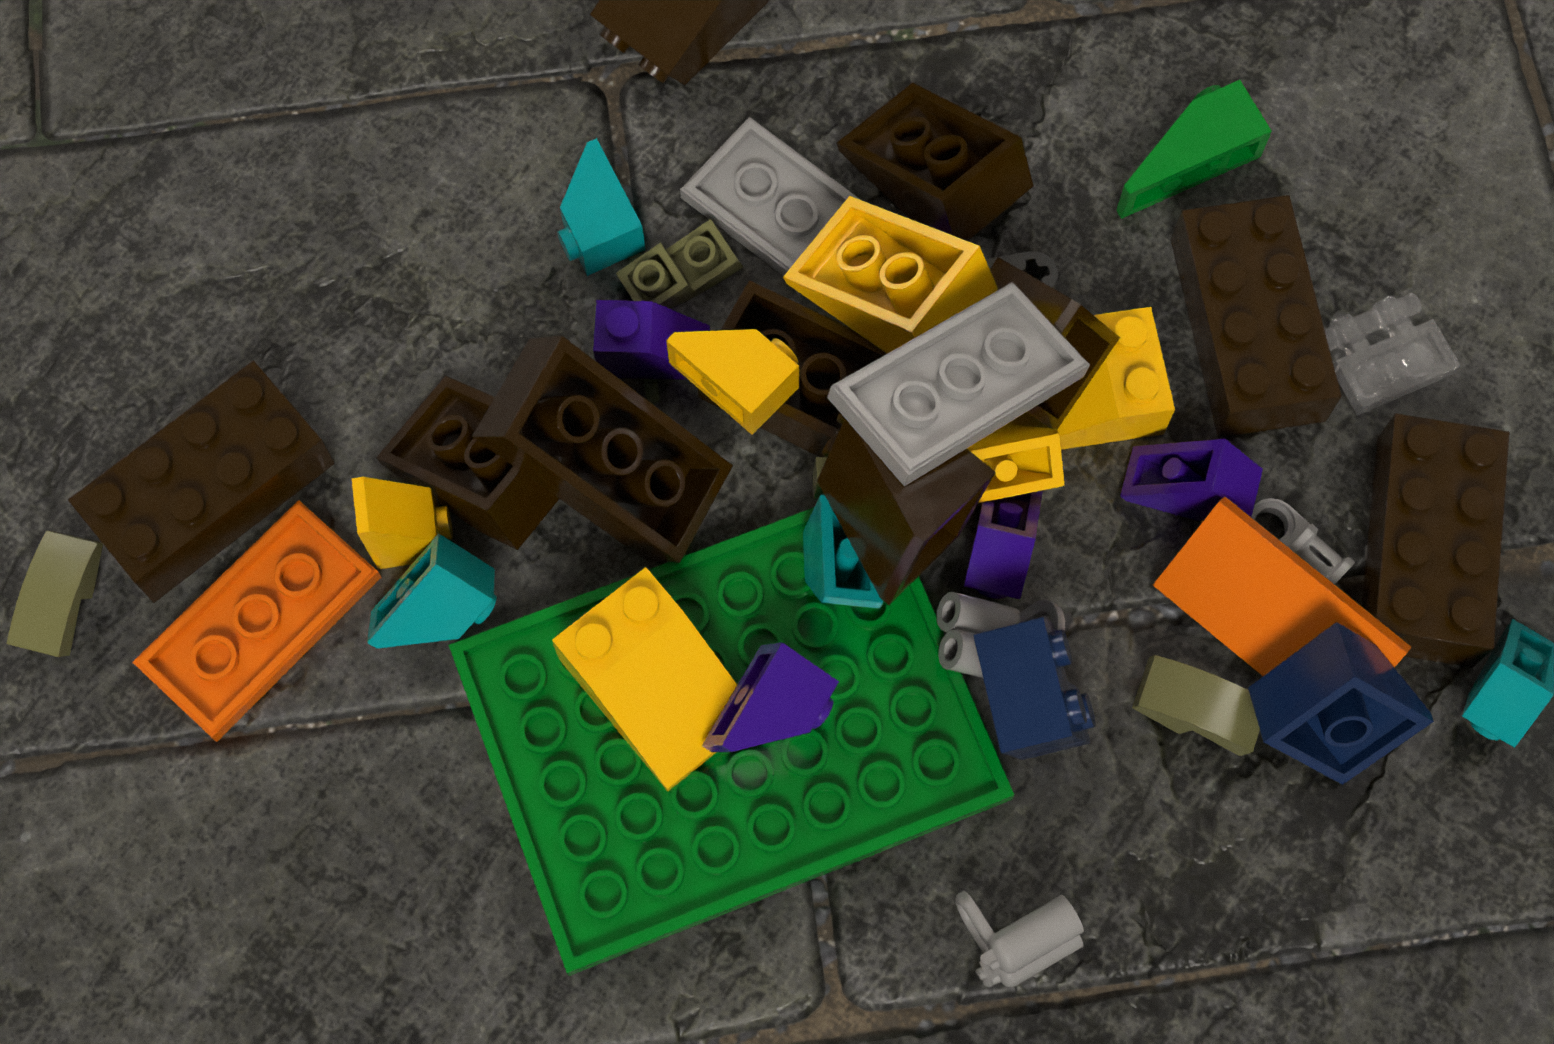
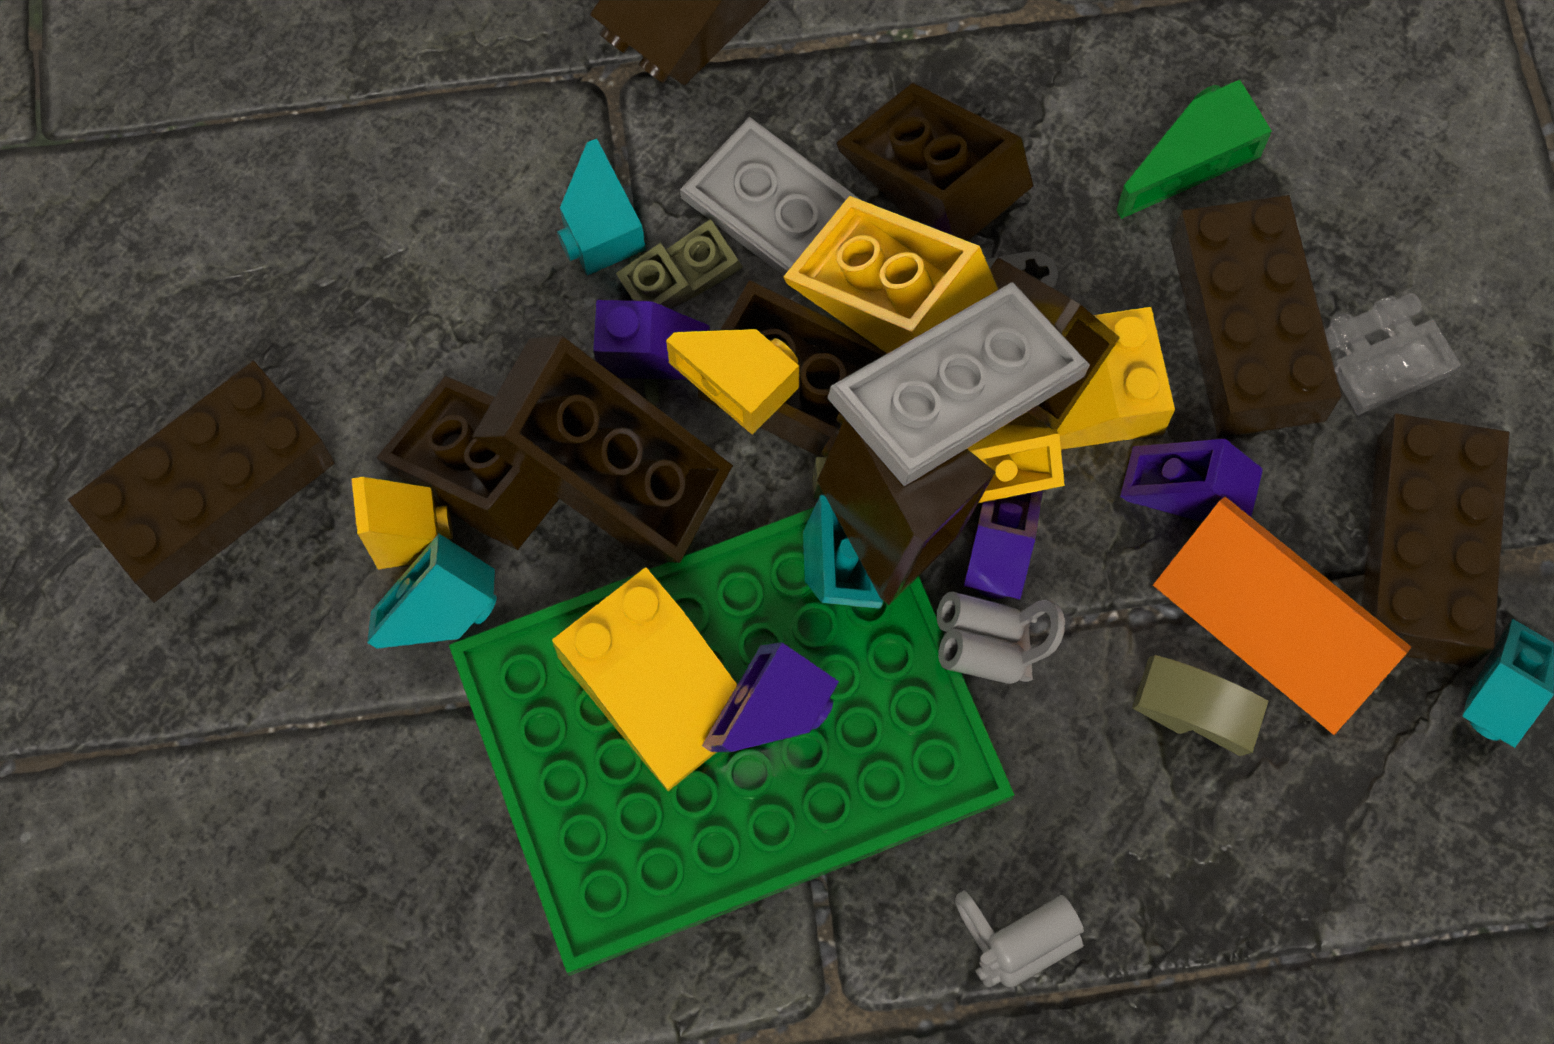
olive slope [6,530,103,657] -> none
orange tile [132,500,382,742] -> none
dark blue brick [973,617,1096,760] -> none
dark blue slope [1248,622,1434,785] -> none
light grey connector [1251,498,1355,585] -> none

